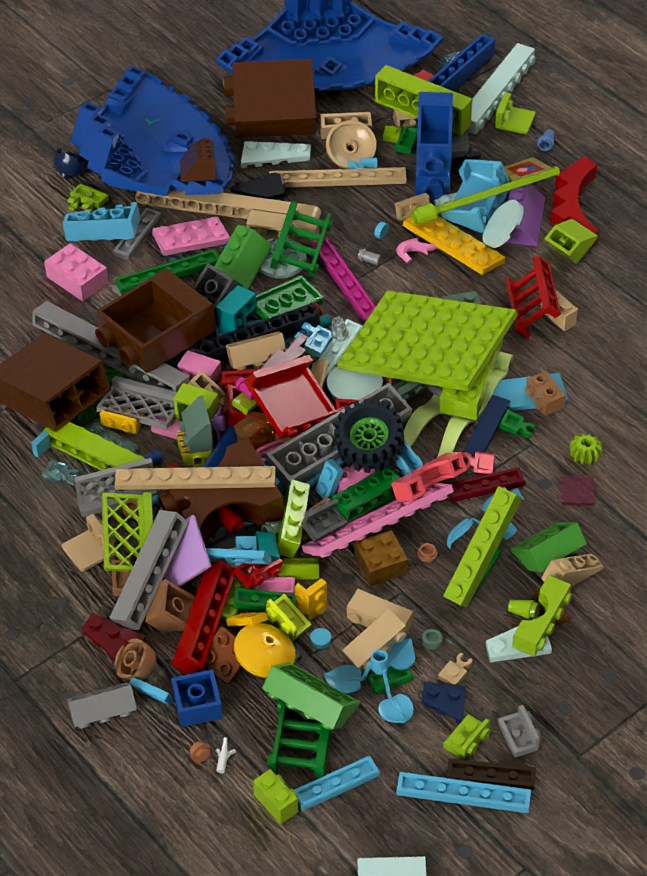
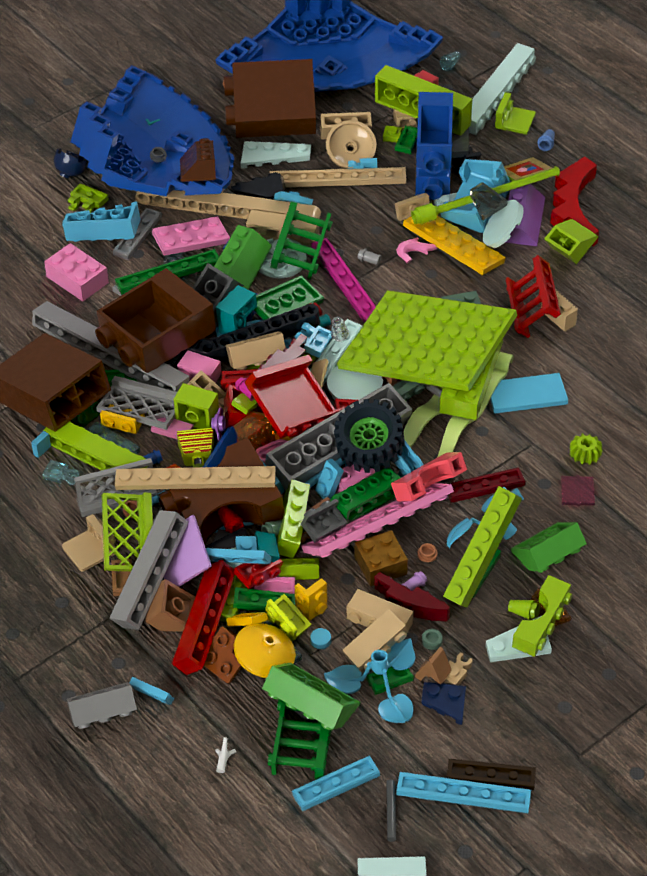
dark red wing [82,613,146,660] -> none
medium nougat cylinder [114,638,156,681] -> none
blue brick [171,670,223,727] -> none
sand green slope [179,396,213,454] -> none
nougat plate [190,741,211,763] -> none
lime brick [253,769,299,824] -> none
medium azure tile [374,221,389,240] -> none
blue brick [428,34,495,91] -> none
lime bracket [443,714,491,760] -> none
coral plate [462,452,495,474] -> none
dark blue tile [463,395,510,457] -> none
light grey bracket [498,705,541,758] -> none
green plate [499,410,535,439] -> none
medium nougat brick [525,371,566,416] -> none
tan slope [541,554,604,587] -> none
none -> dark grey plate [150,147,167,162]
none -> medium azure plate [274,191,313,205]
none -> dark red slope [374,572,450,622]
none -> dark grey bar [387,780,396,842]
none -> lavender pin [401,571,427,591]
none -> medium nougat slope [414,647,451,684]
none -> clear smoke wing [470,182,508,221]

